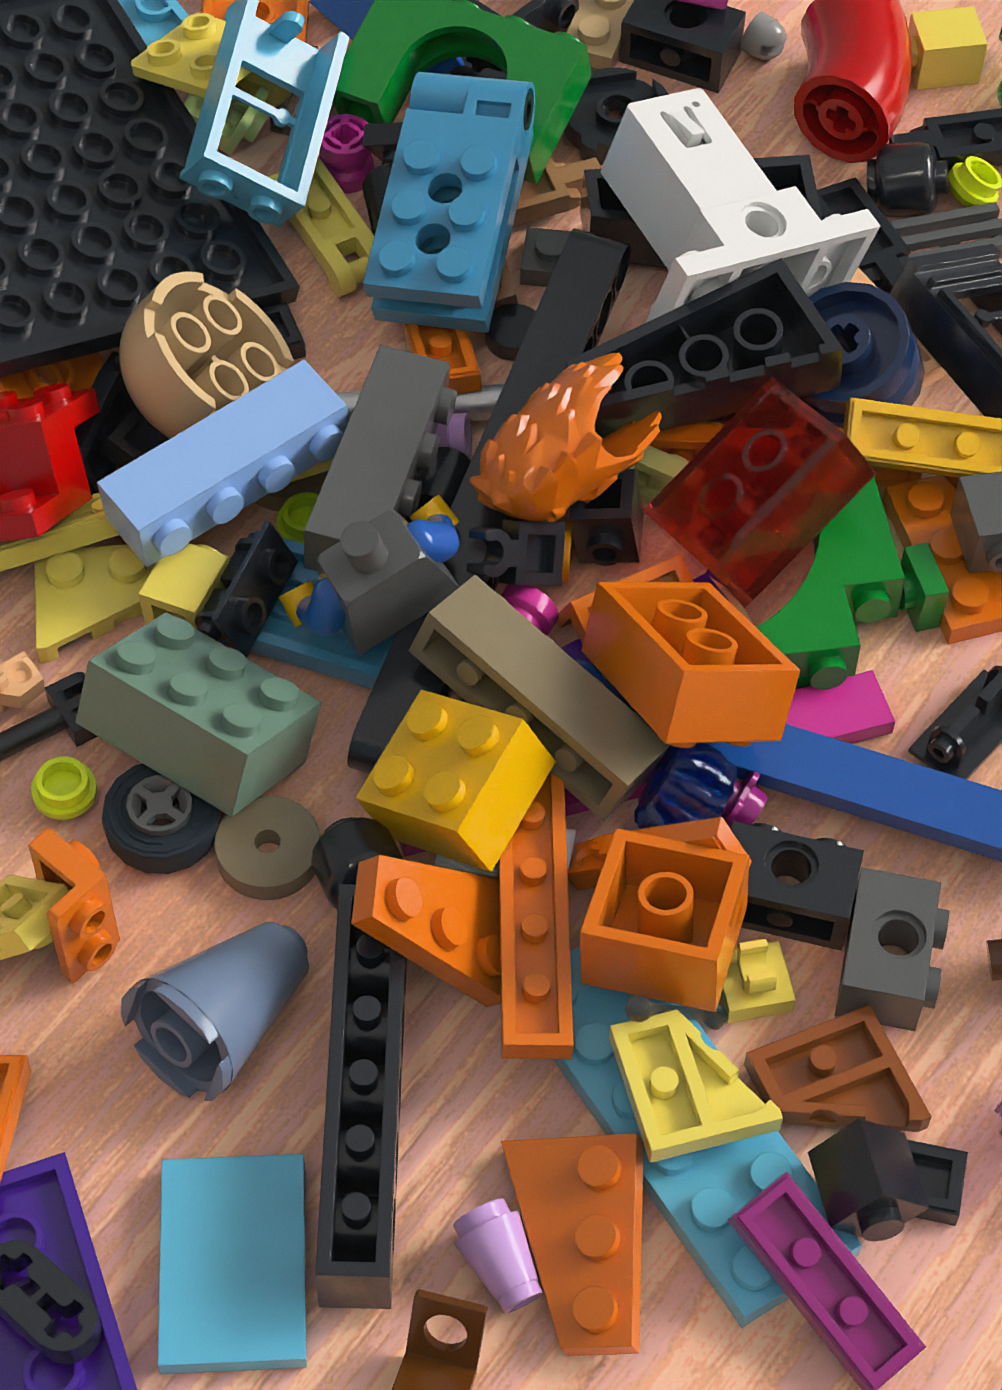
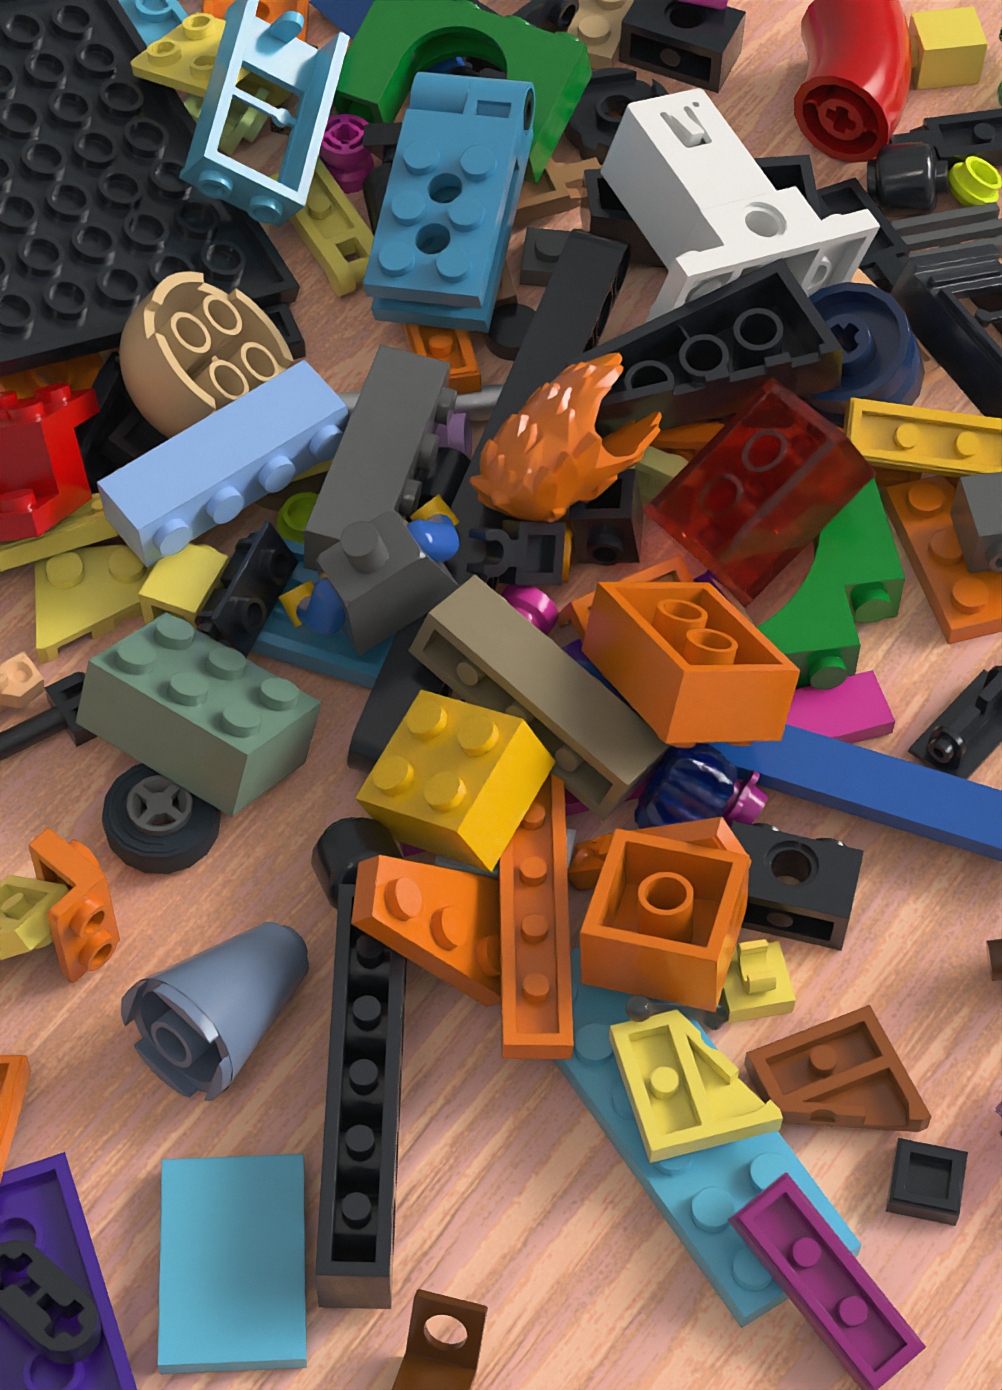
neon yellow plate [31,756,97,820] -> none
dark tan piece [215,796,320,900] -> none
lavender cone [453,1198,543,1314] -> none
orange wing [501,1133,644,1356] -> none
light grey hinge [740,12,787,61] -> none
black brick [808,1118,929,1242] -> none
dark grey brick [834,867,950,1031] -> none
green plate [899,542,949,632] -> none

